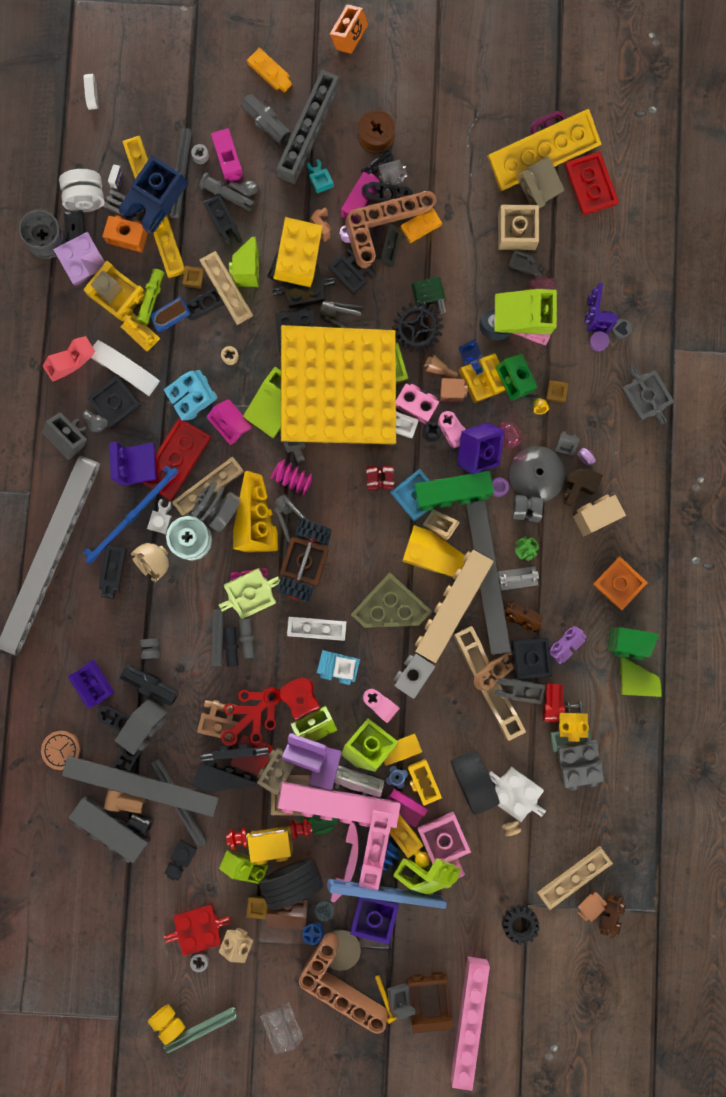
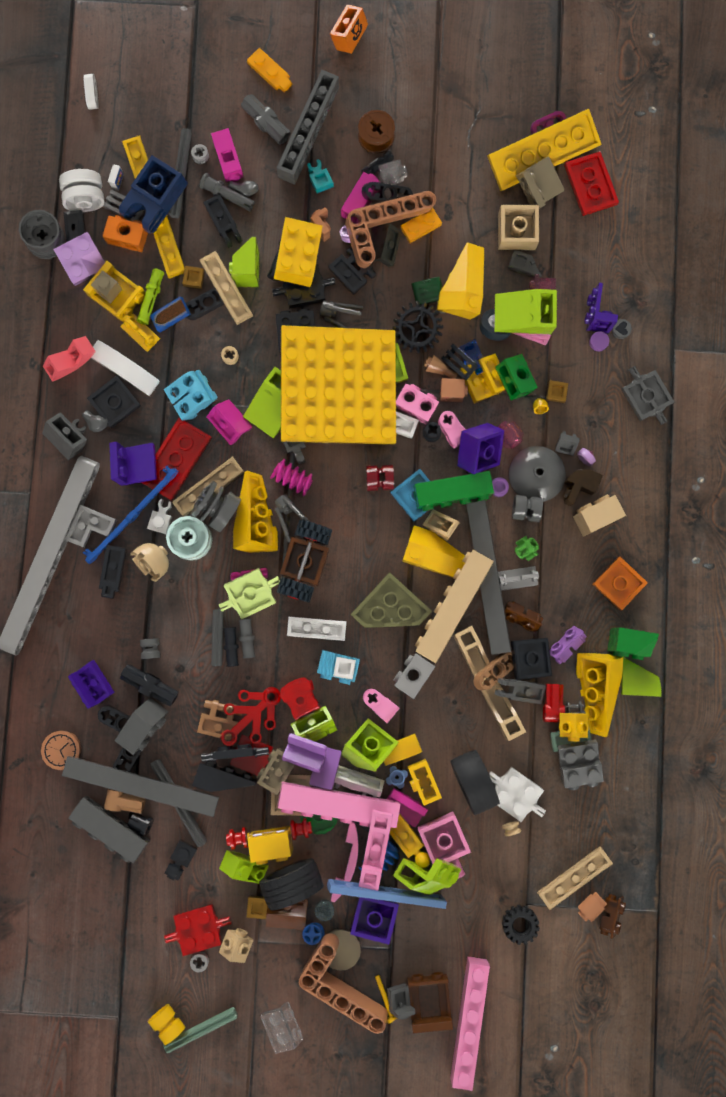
none -> light grey plate [65,505,117,548]
none -> yellow wedge [437,243,484,320]
none -> black tile [441,343,478,380]
none -> yellow wedge [576,653,623,737]

